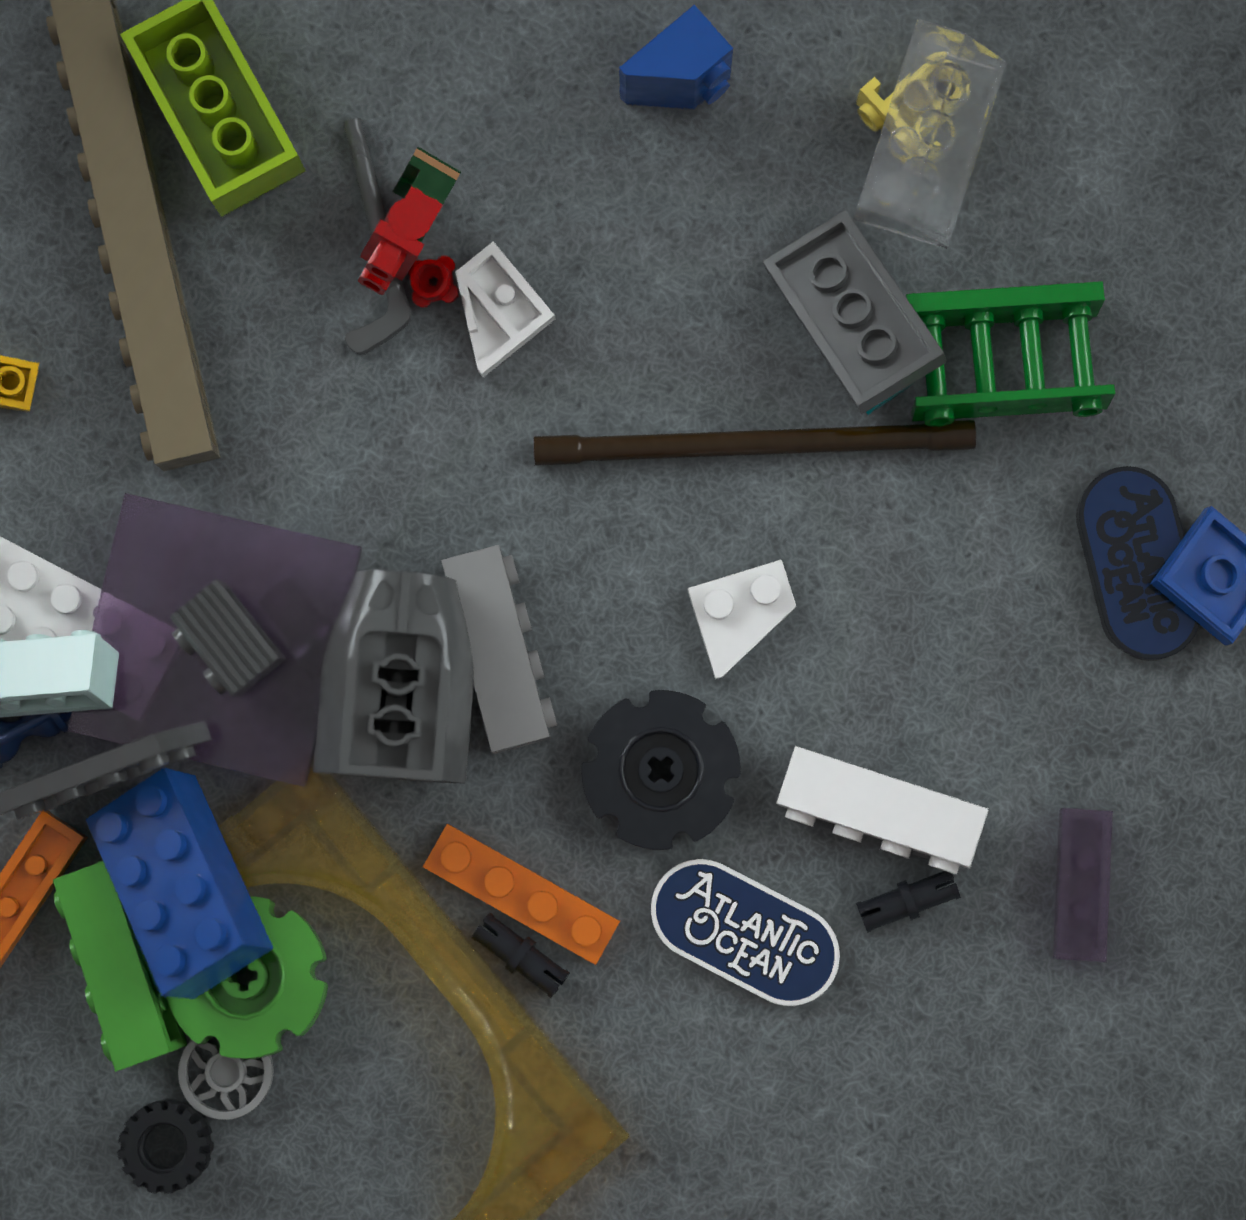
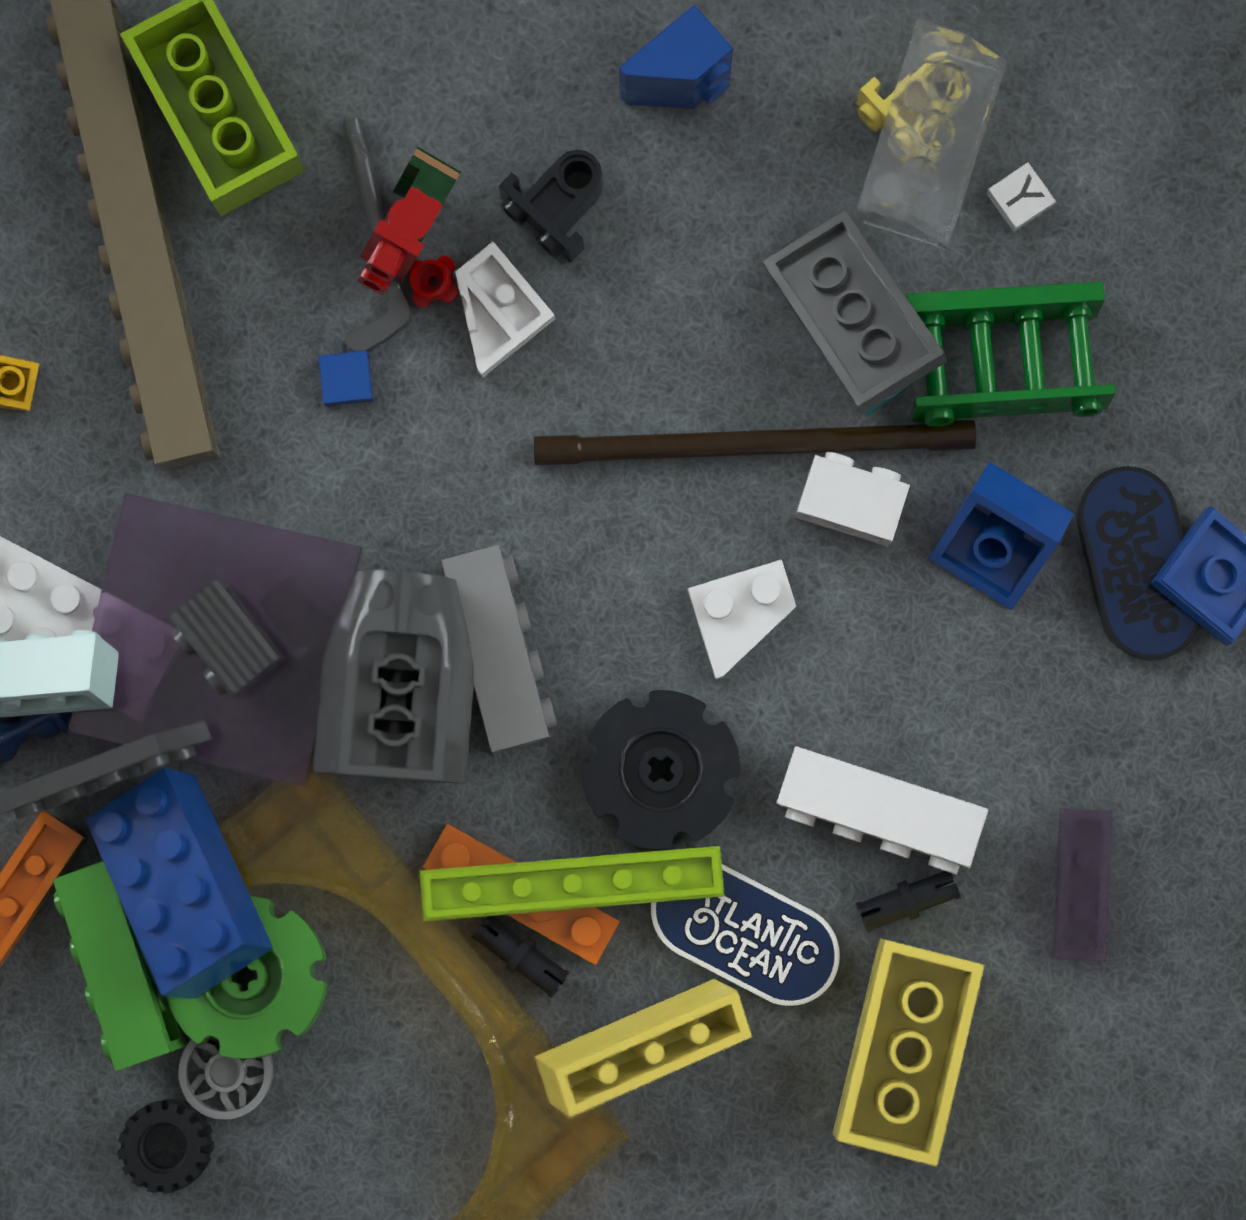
none -> blue tile [318,350,374,407]
none -> lime tile [420,846,725,922]
none -> black pin [498,150,603,263]
none -> light yellow brick [534,979,752,1118]
none -> white brick [795,452,910,547]
none -> light yellow brick [833,938,984,1166]
none -> blue slope [928,461,1074,610]
none -> white tile [986,163,1056,232]

